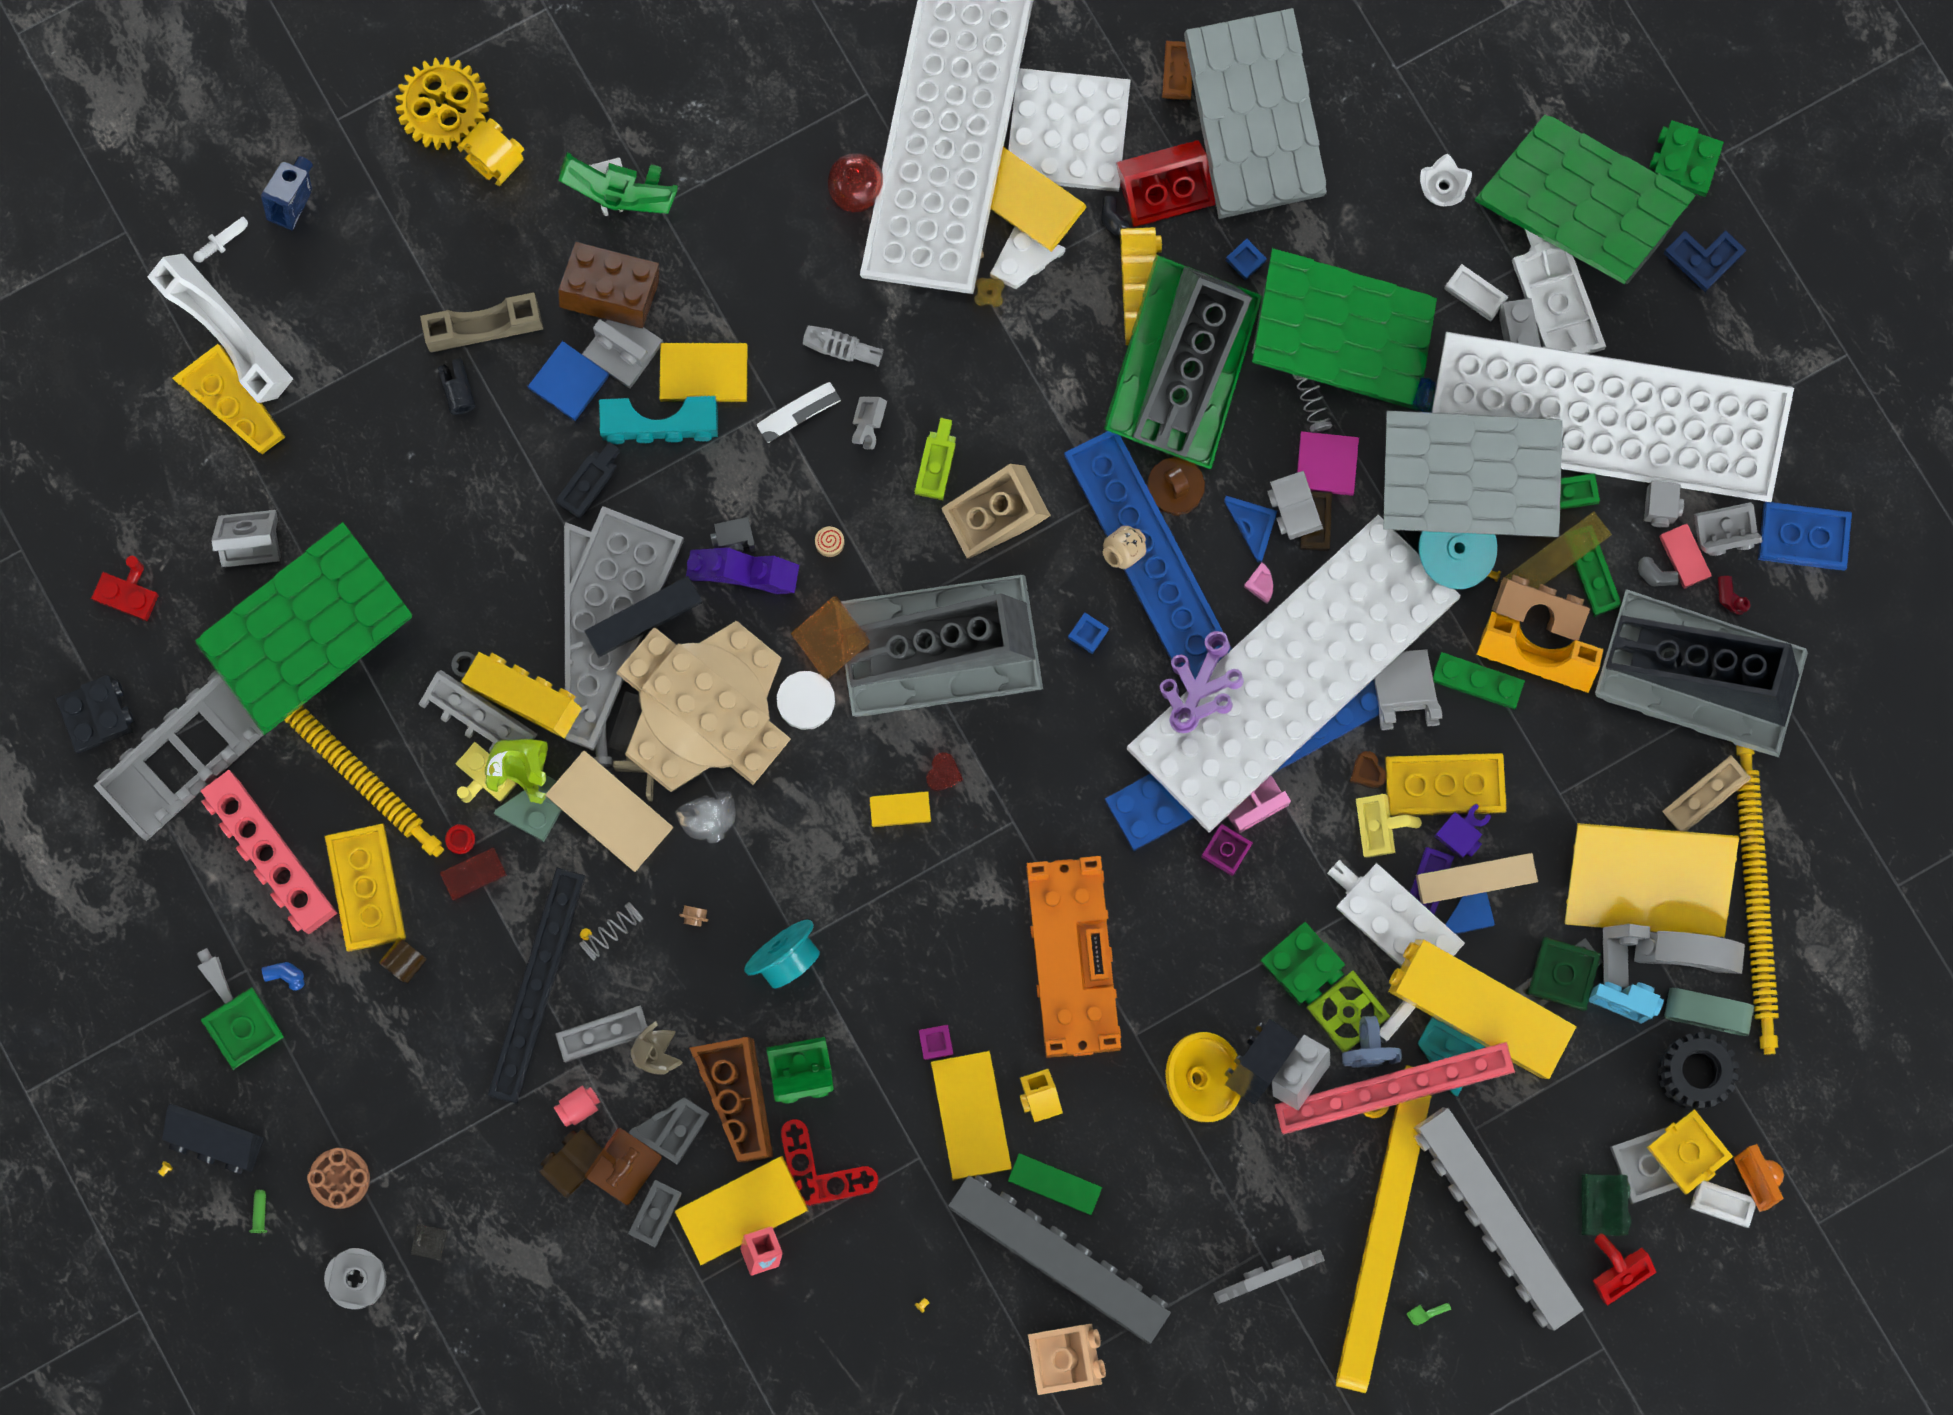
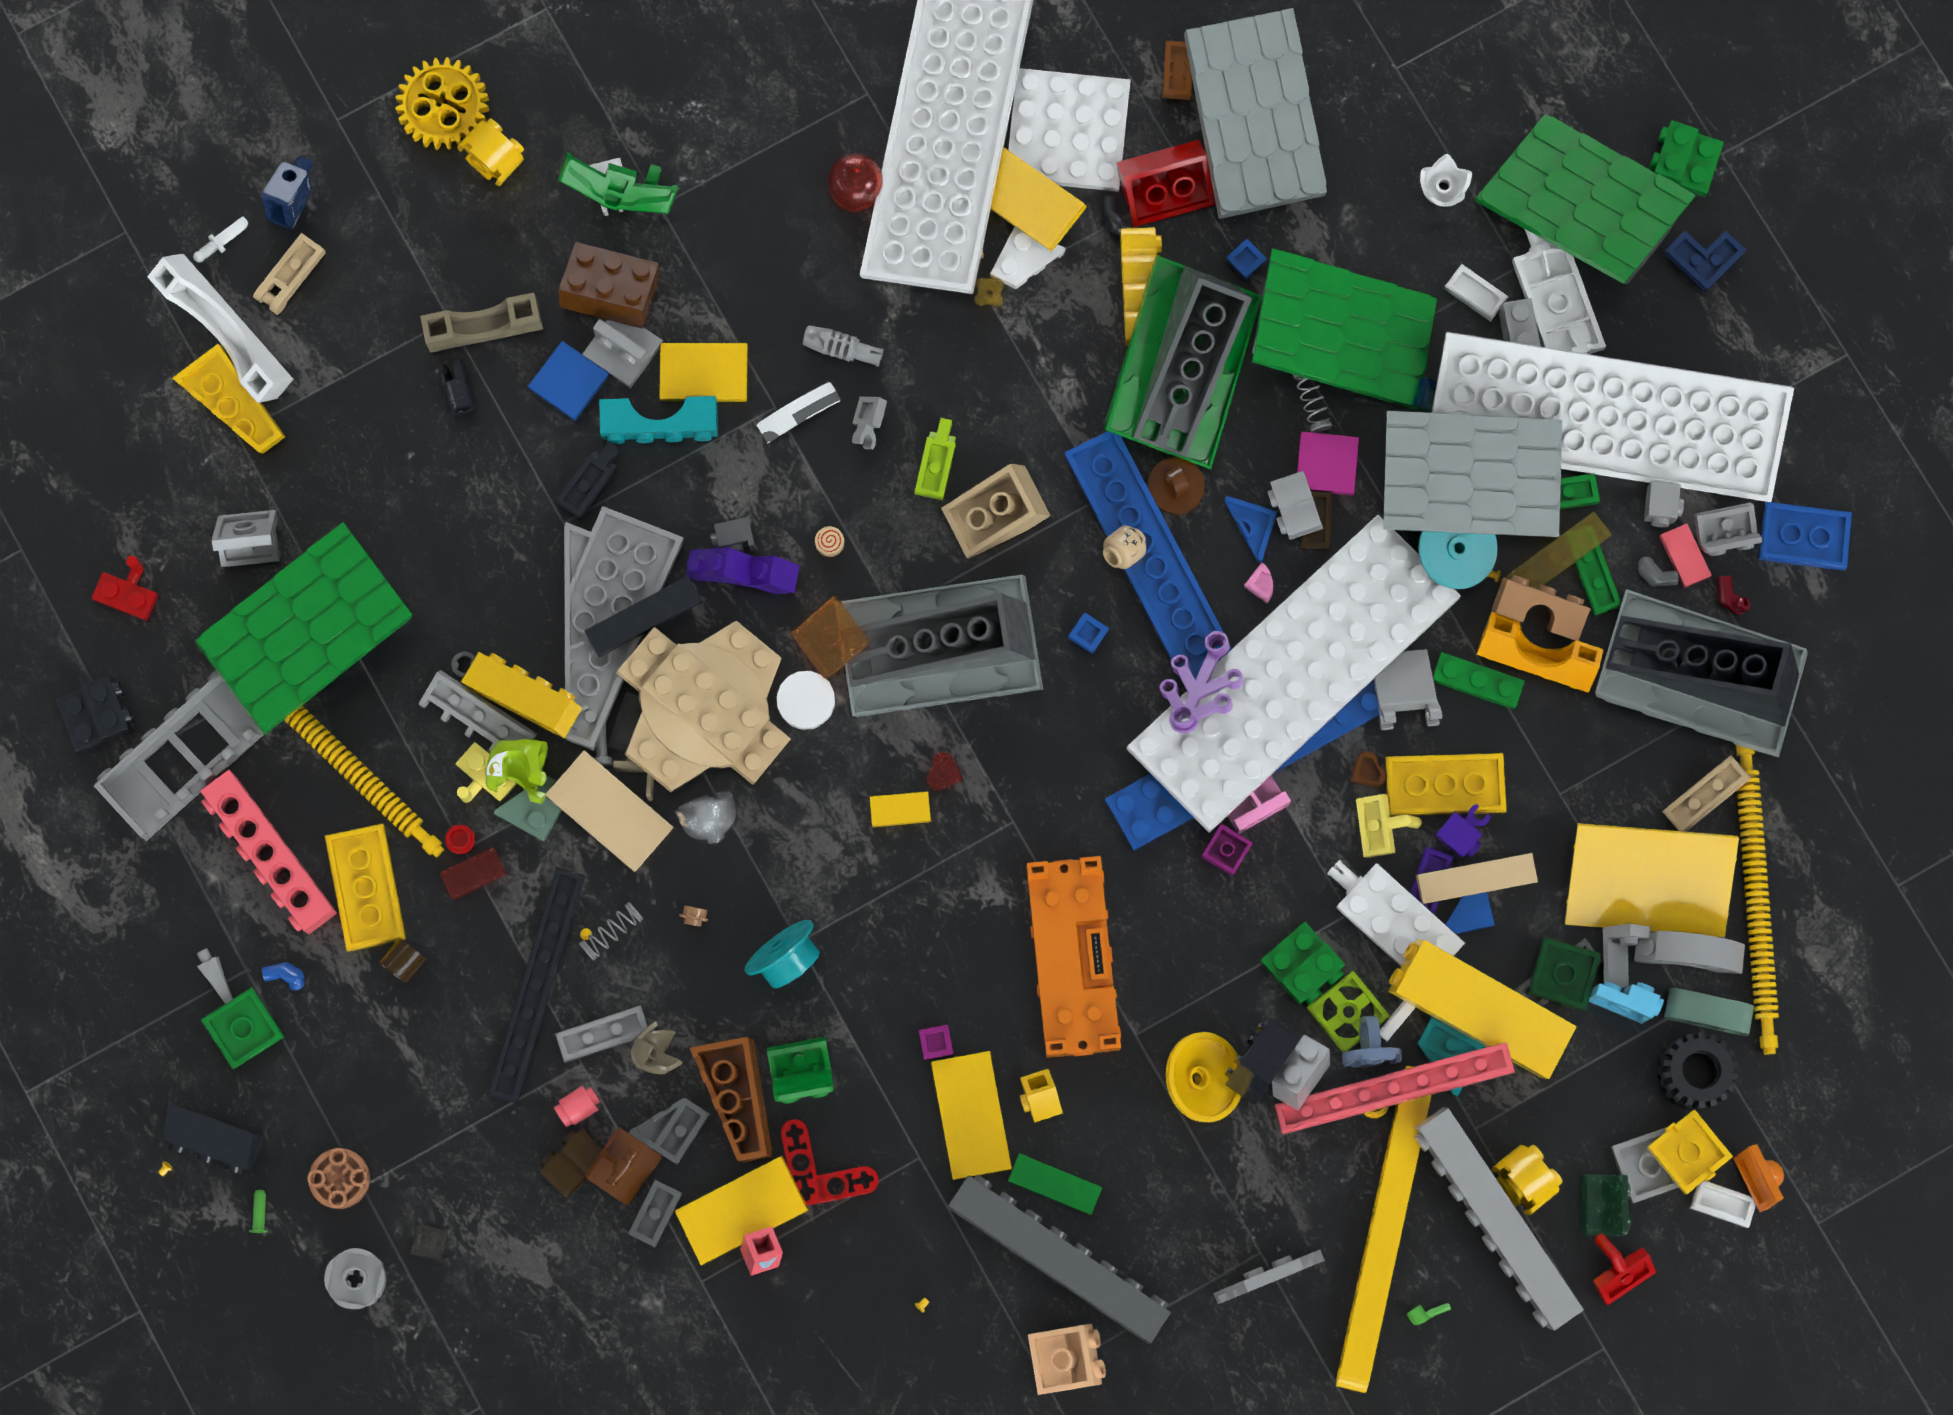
none -> tan plate [253,233,326,315]
none -> yellow brick [1491,1145,1563,1215]

